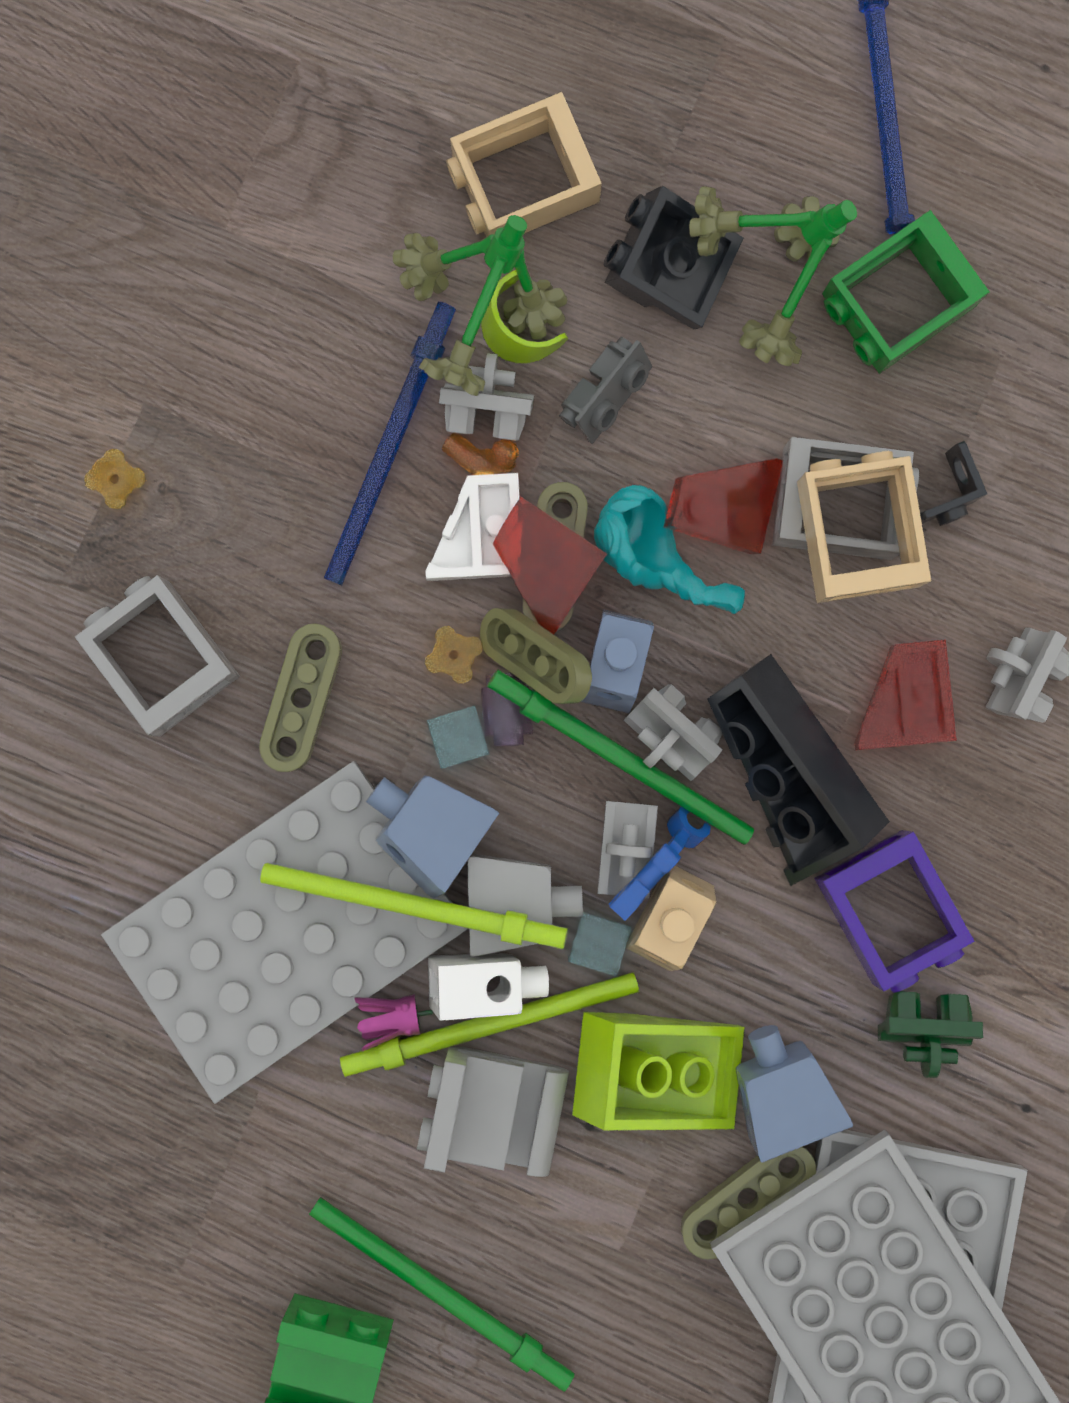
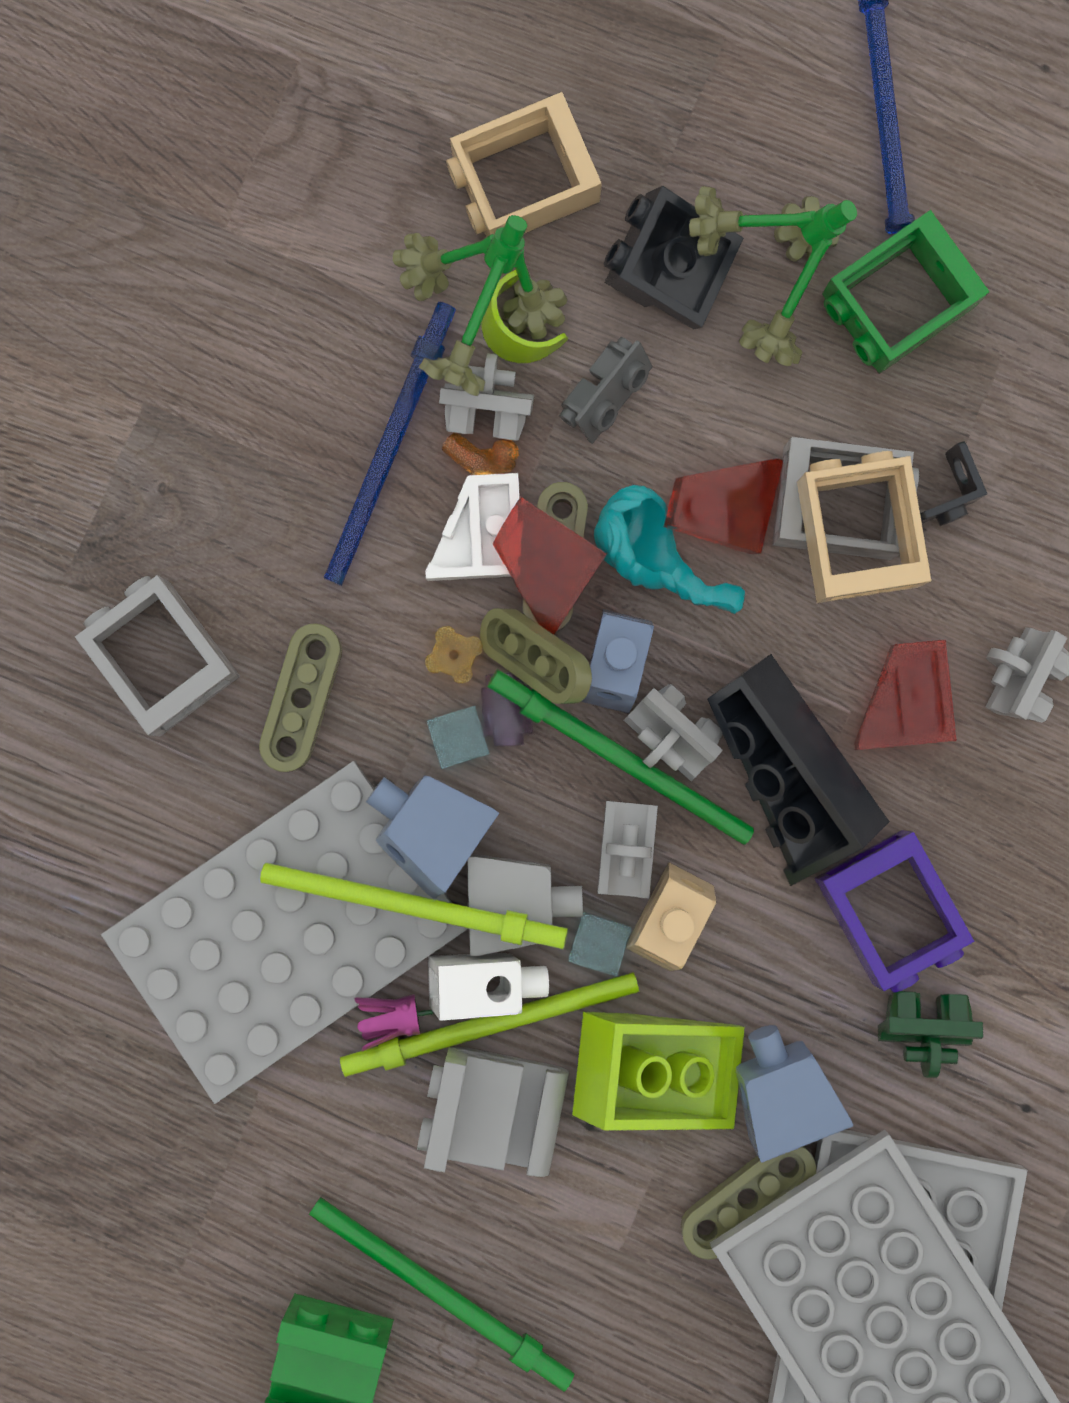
clear yellow plate [84,449,146,509] -> none
blue piece [608,807,711,921] -> none

